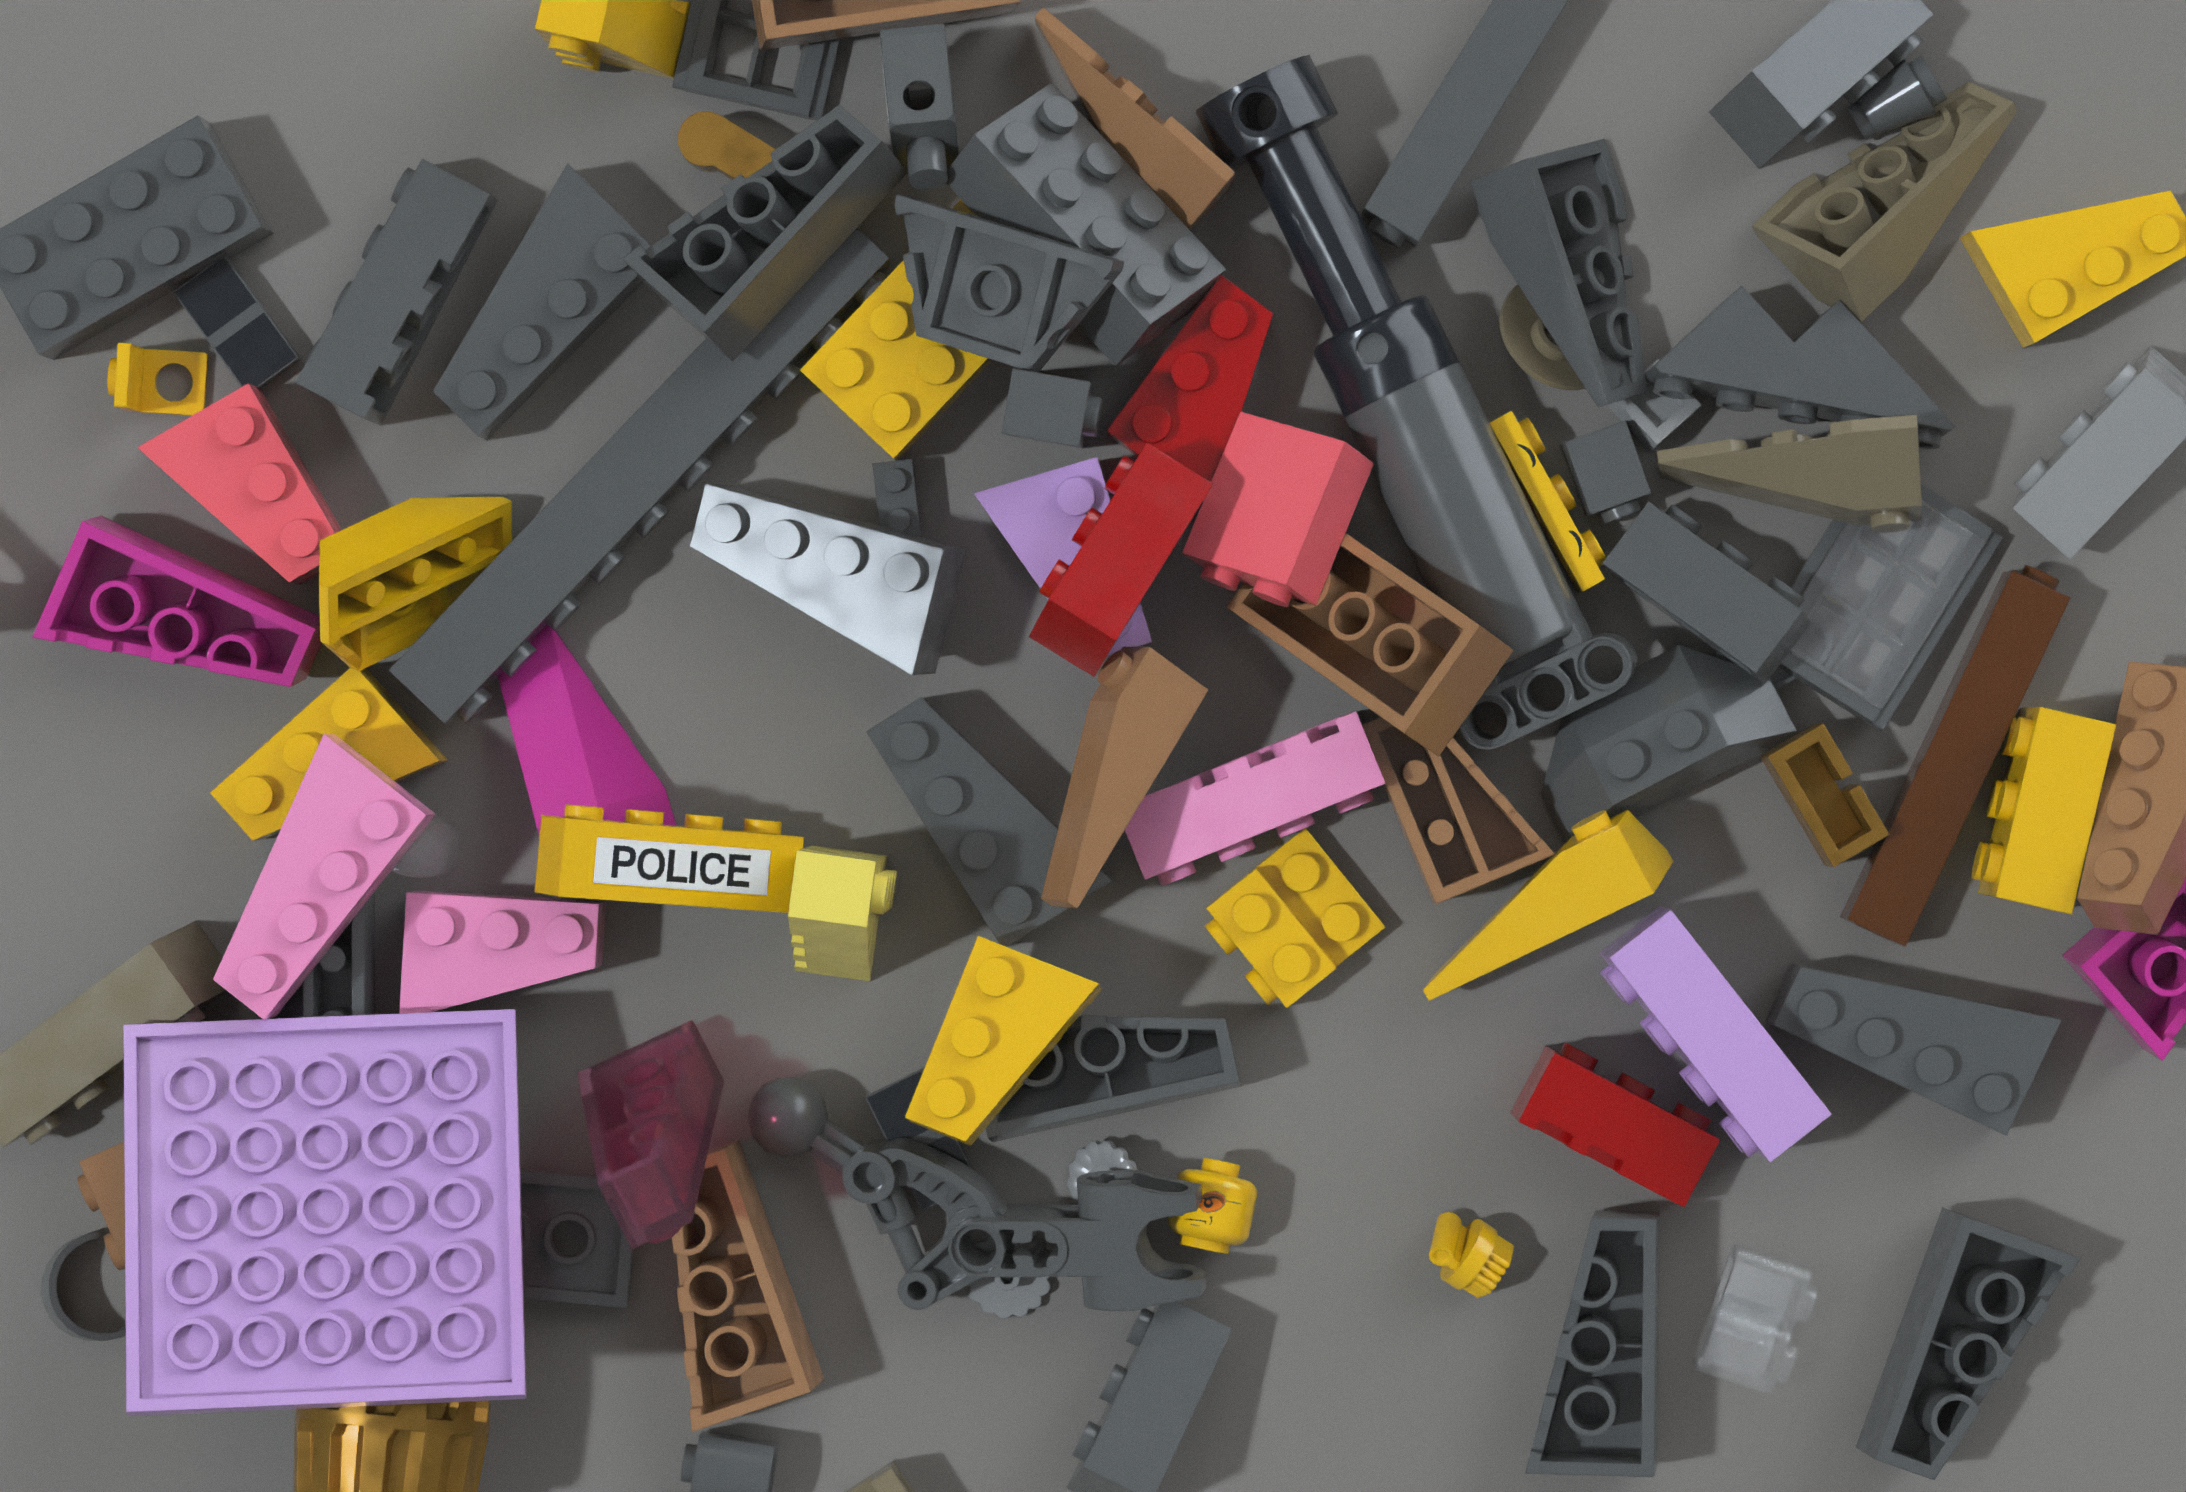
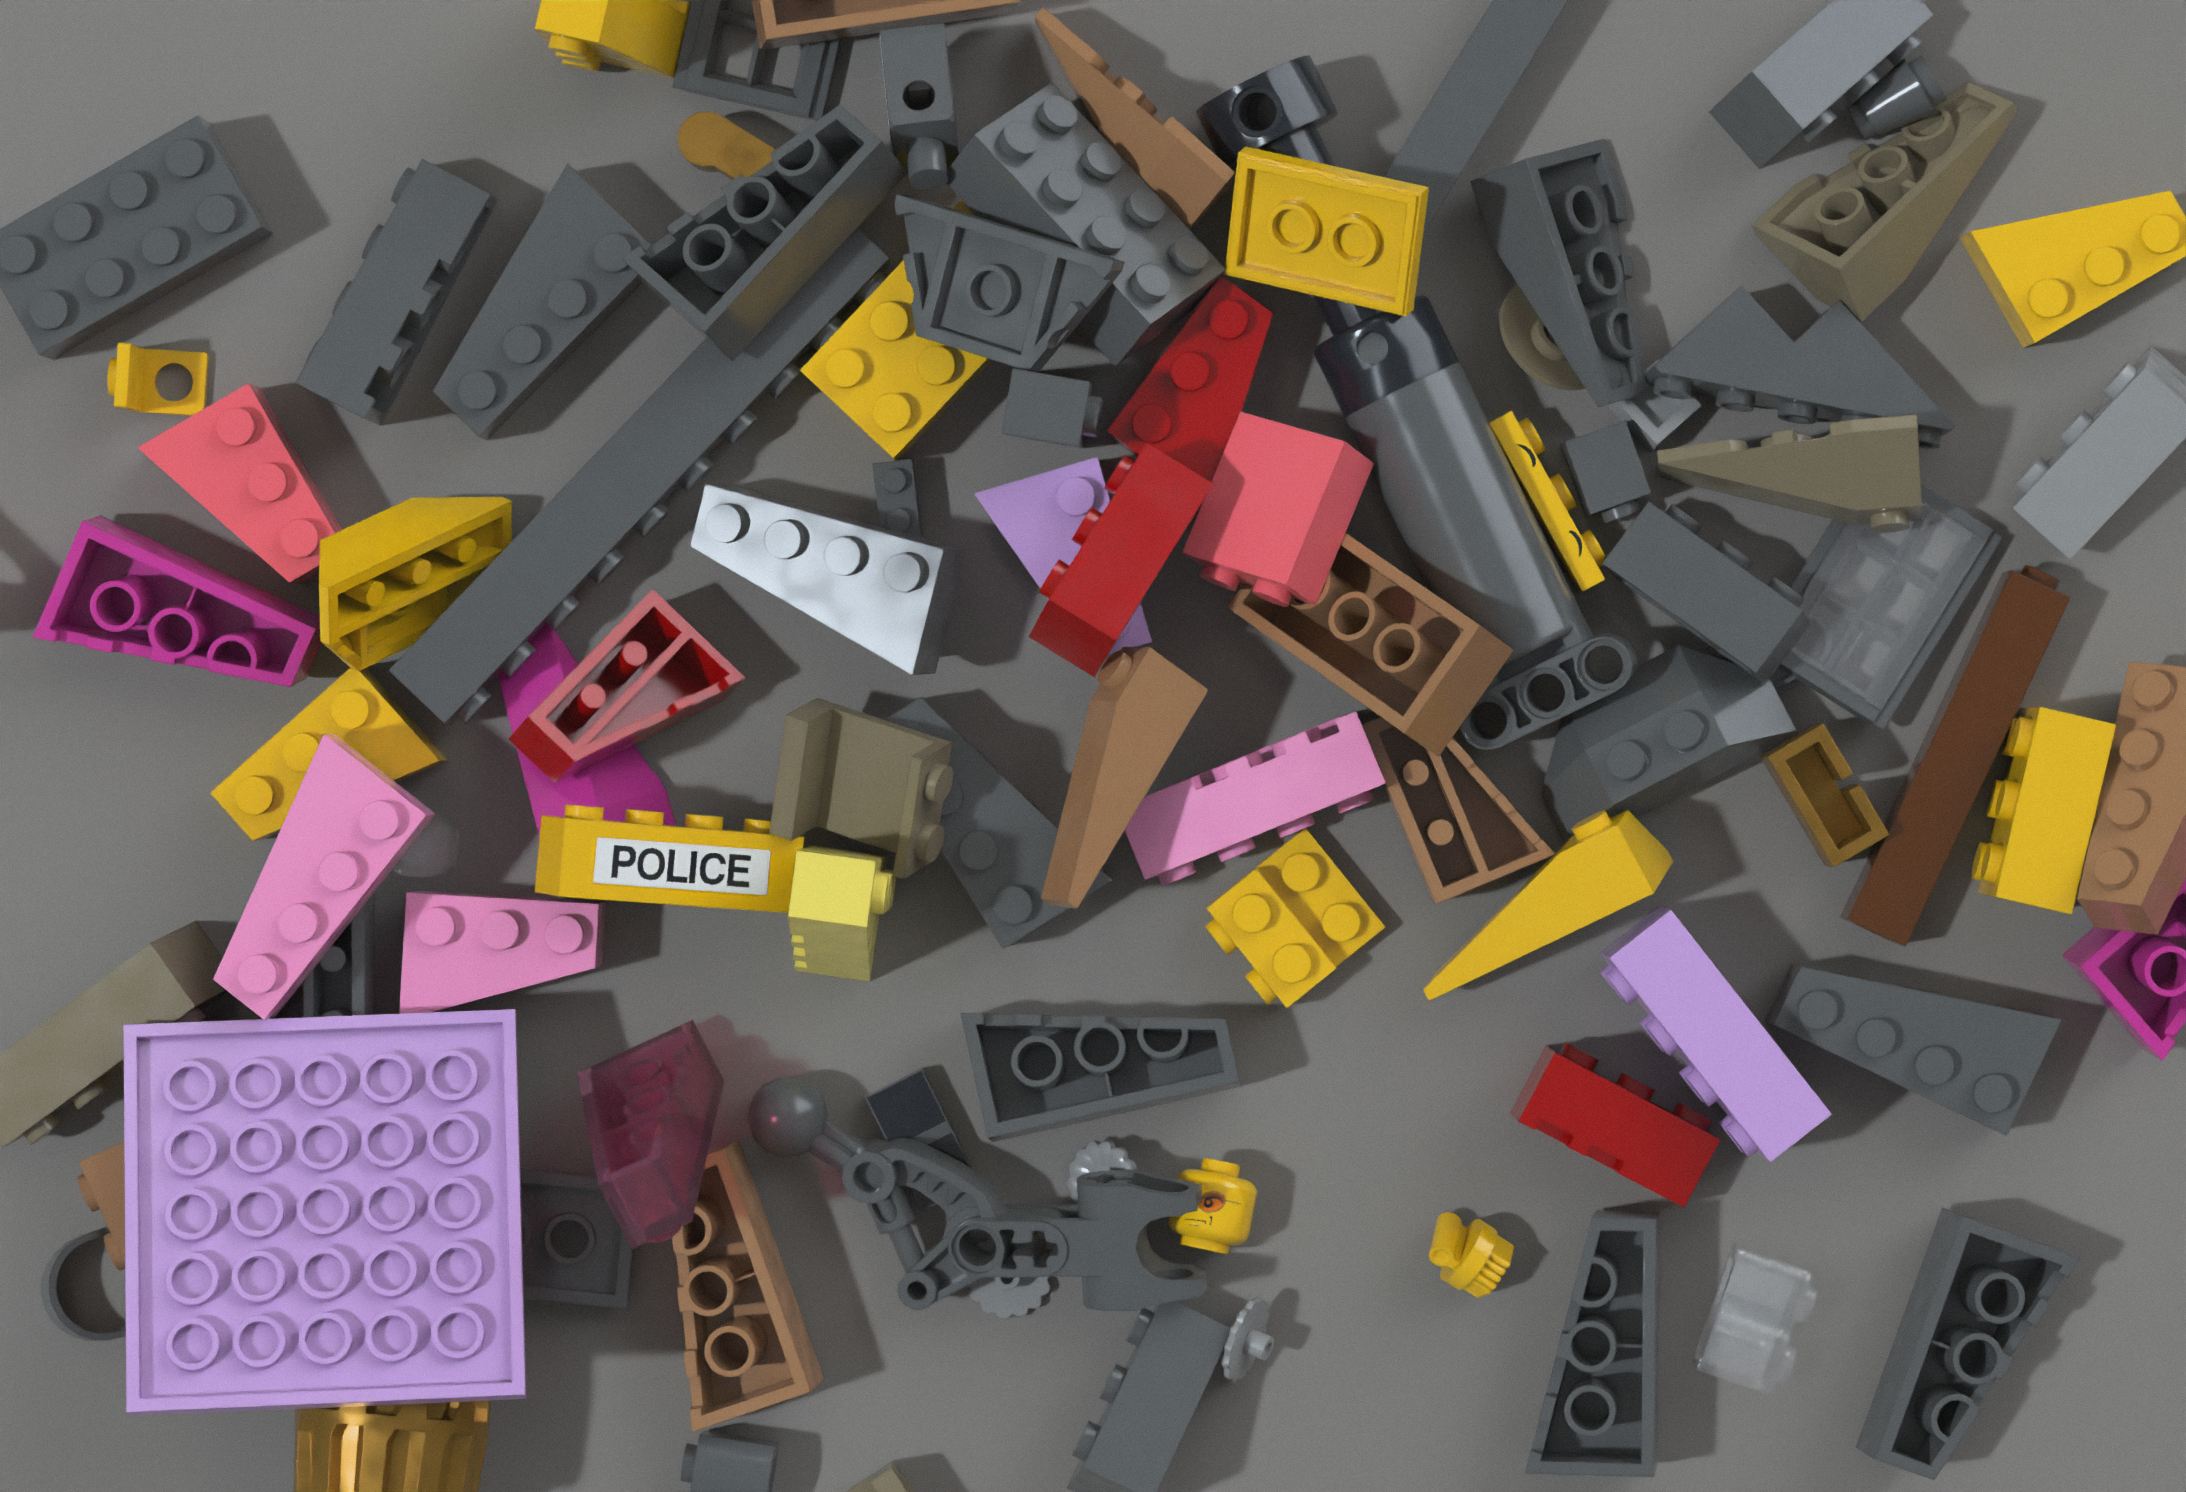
black tile [173,257,302,389] -> none
yellow wedge [905,936,1102,1146] -> none
none -> wedge [509,589,746,783]
none -> dark tan panel [769,698,954,879]
none -> light grey piece [1221,1296,1275,1383]
none -> yellow tile [1224,147,1429,316]

